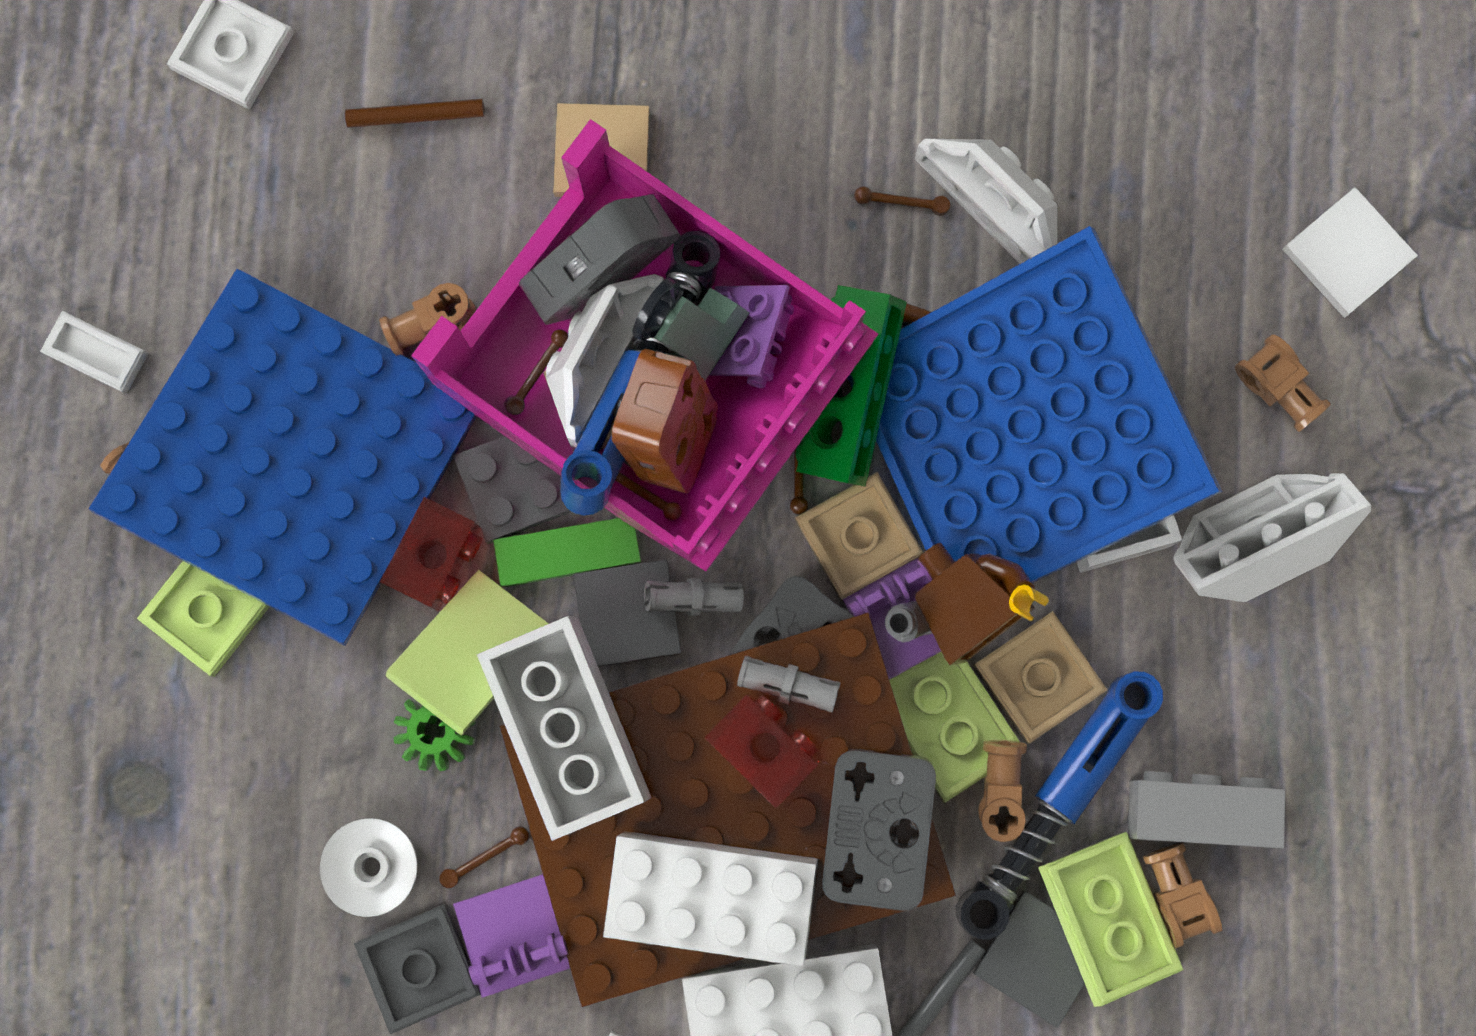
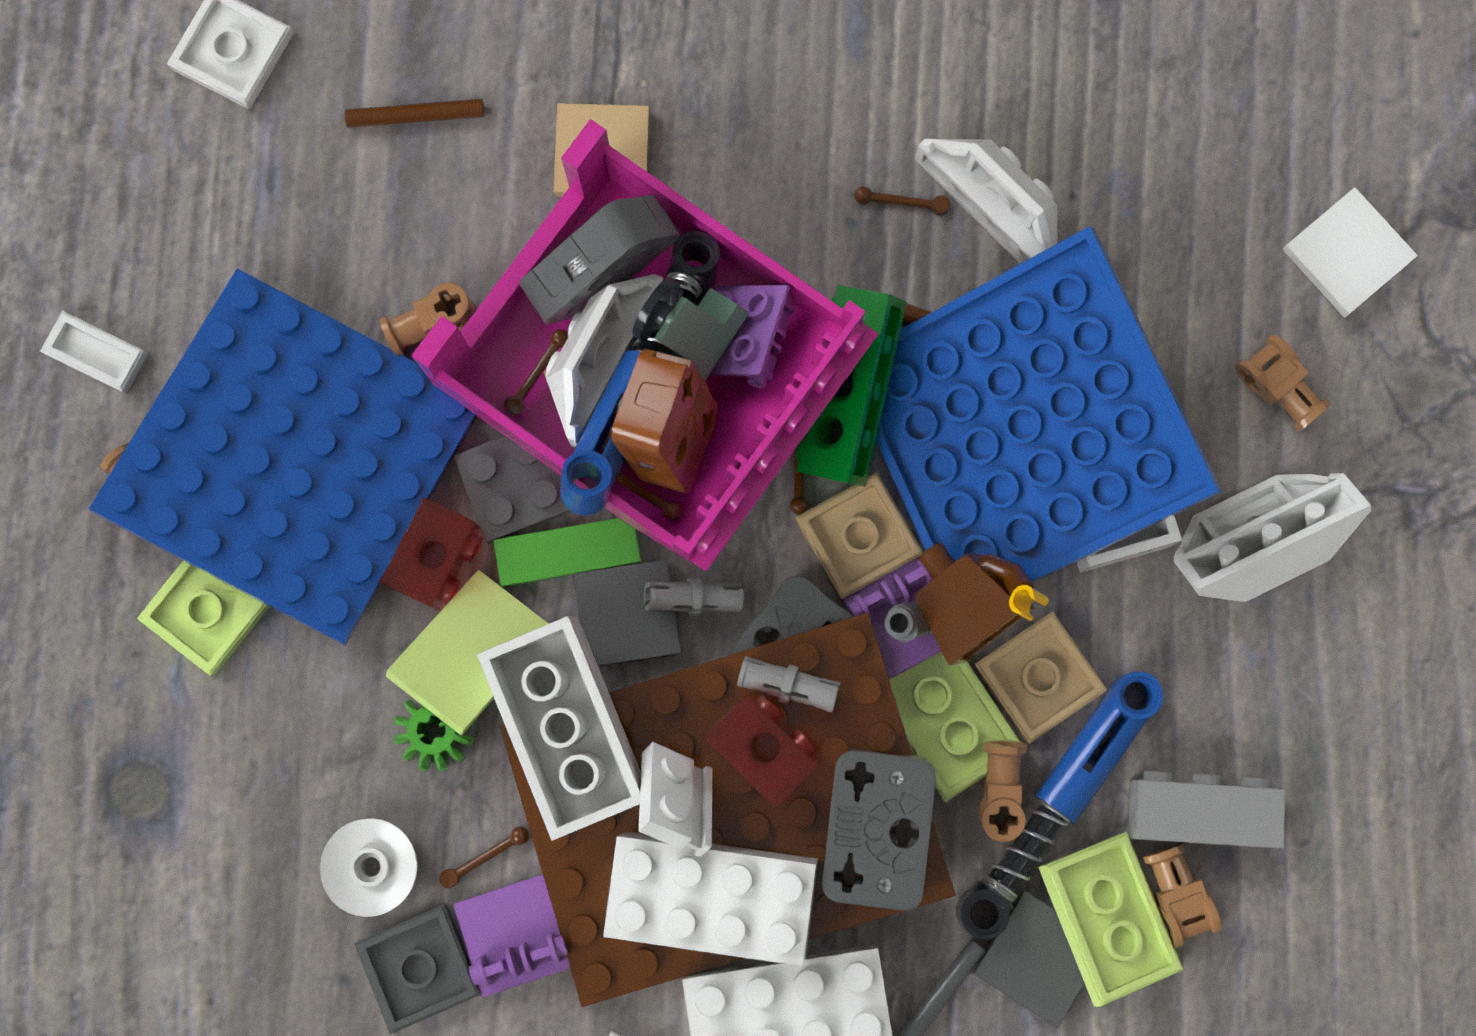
none -> white plate [639,742,713,857]

